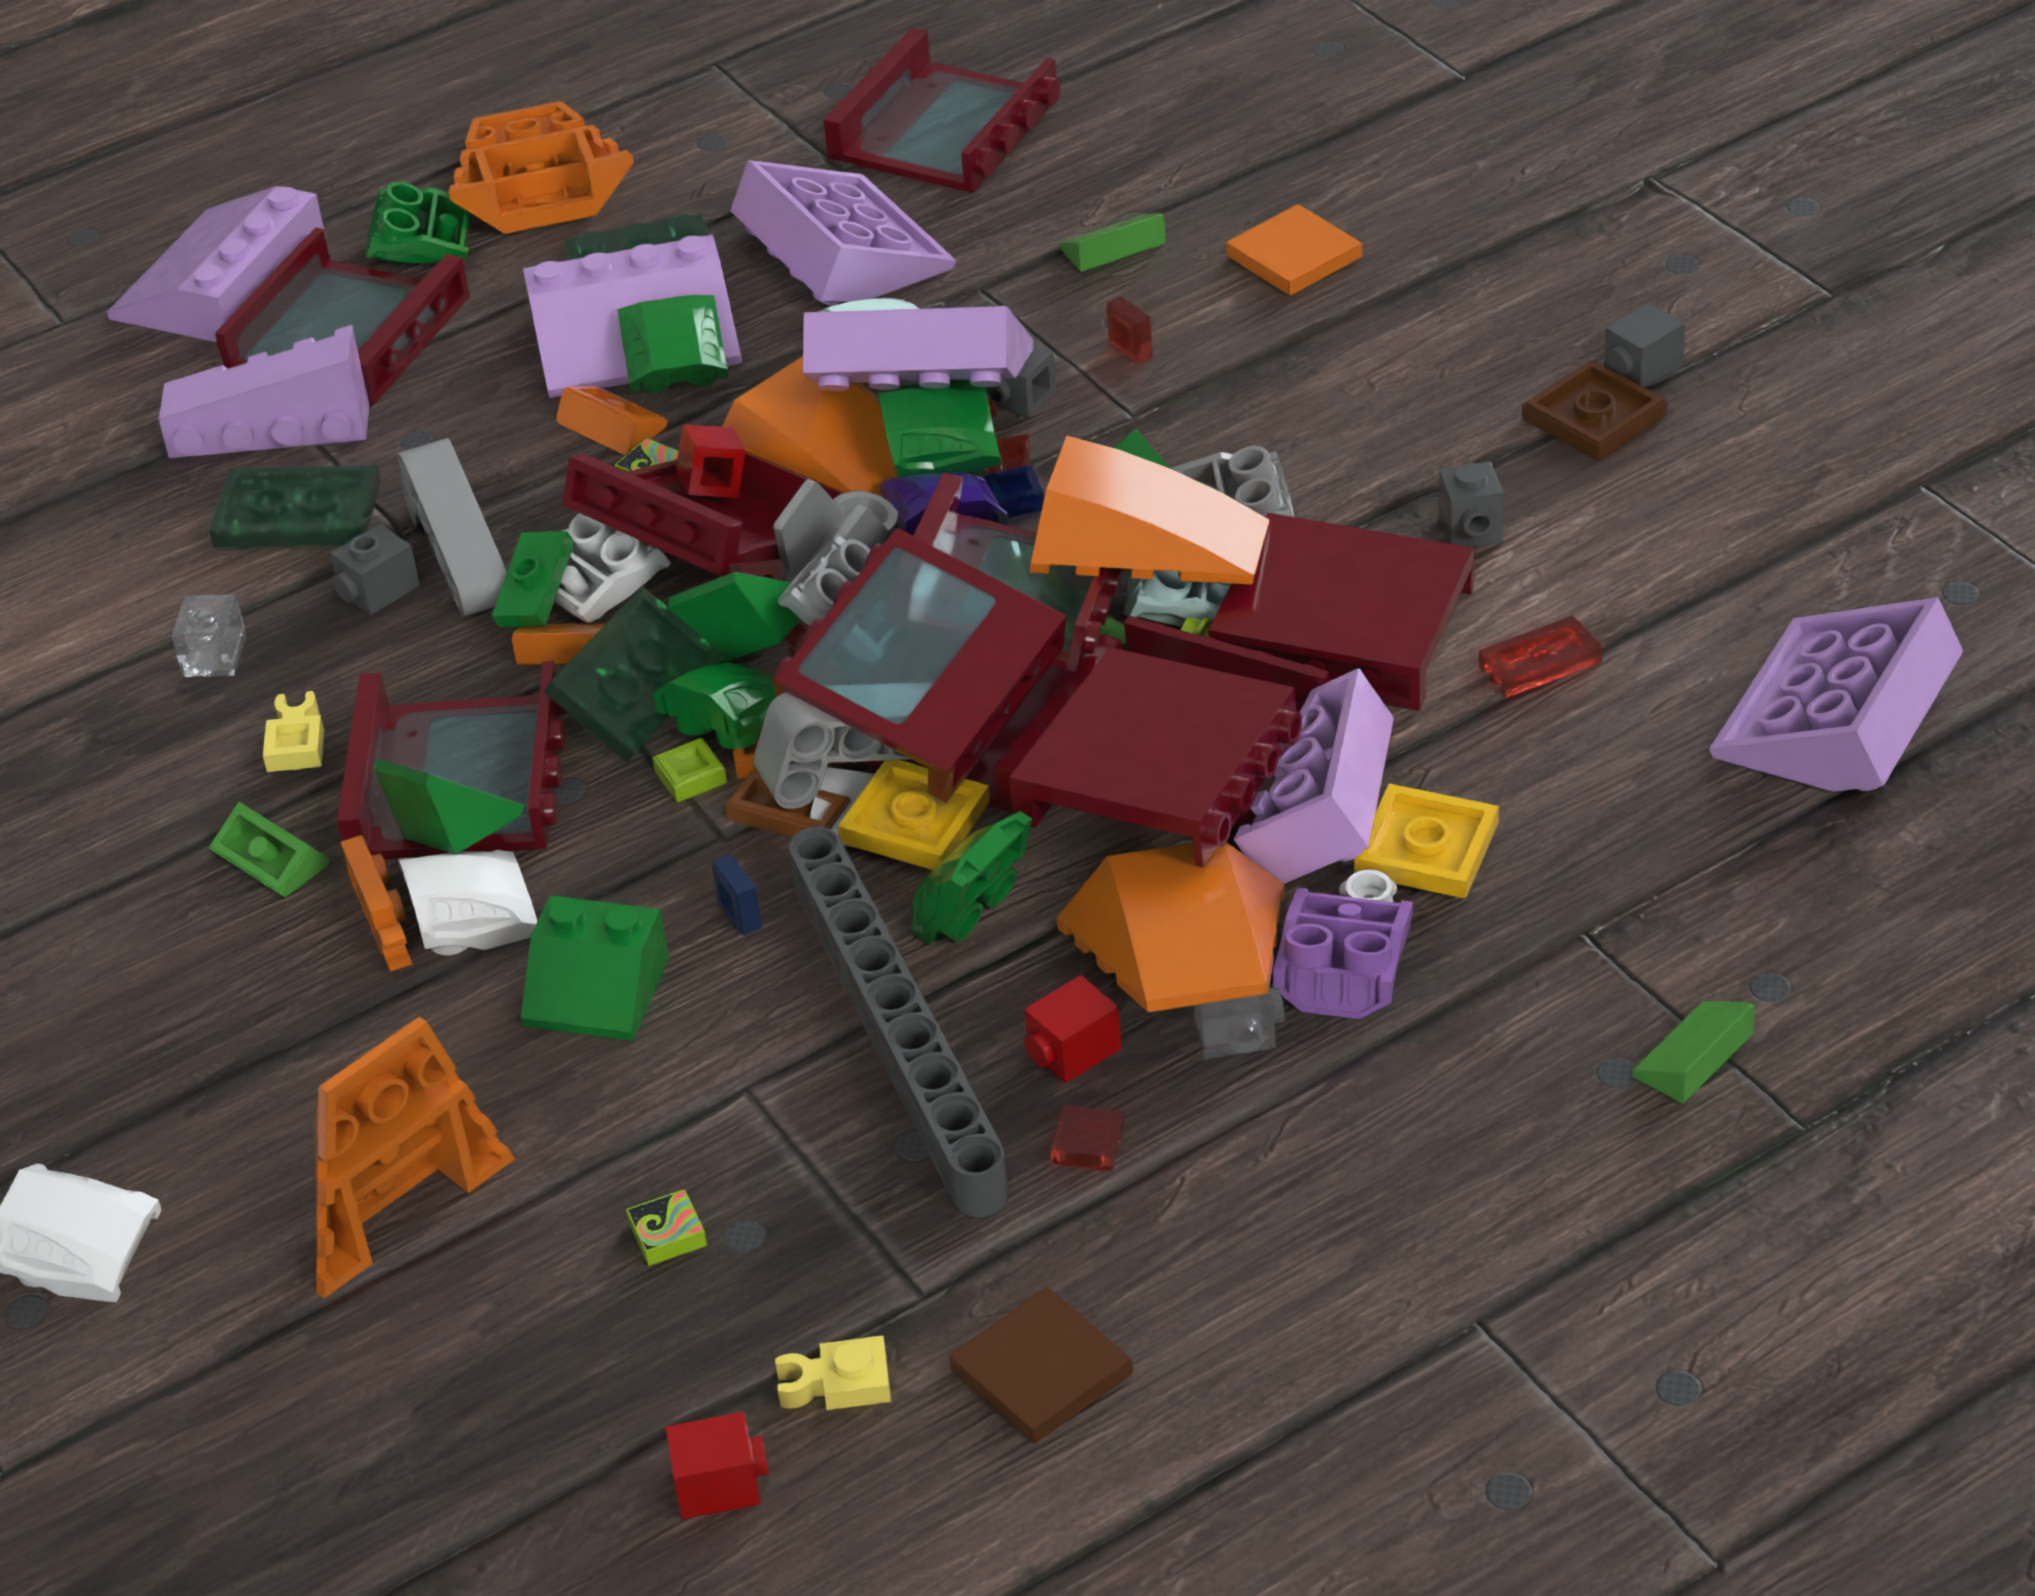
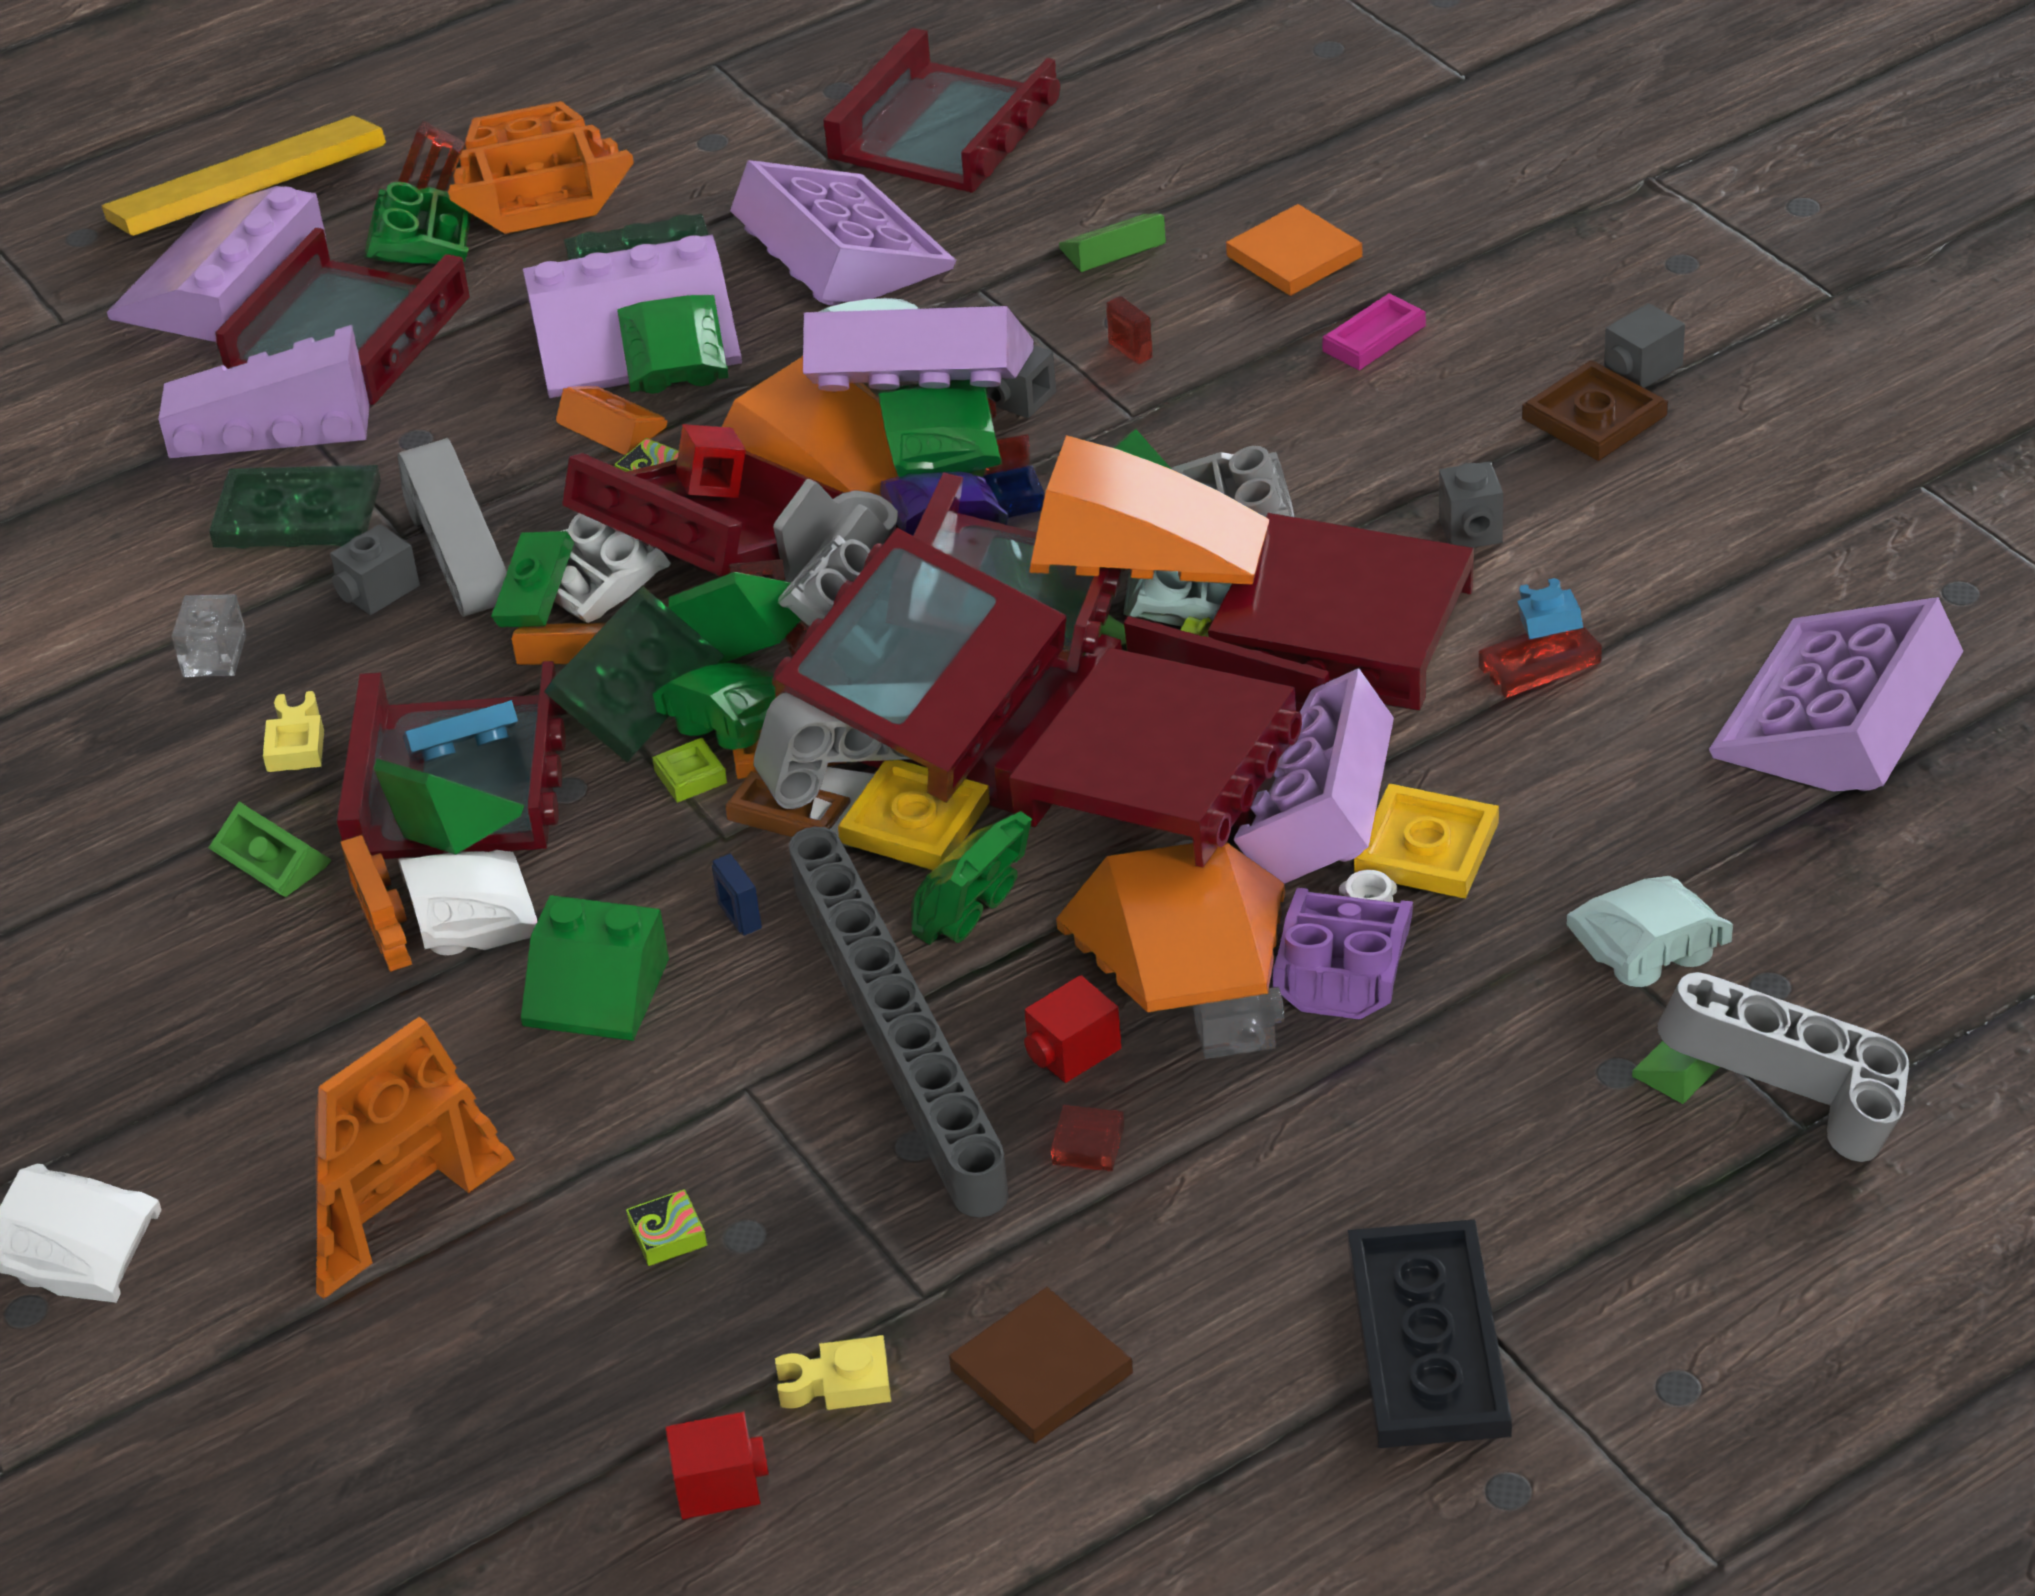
none -> yellow tile [101,115,386,236]
none -> clear red tile [398,121,466,192]
none -> dark azure plate [403,700,518,762]
none -> dark pink tile [1322,293,1426,370]
none -> black plate [1348,1219,1512,1448]
none -> dark azure plate [1517,578,1583,639]
none -> light aqua slope [1567,876,1733,987]
none -> light grey beam [1657,972,1909,1162]

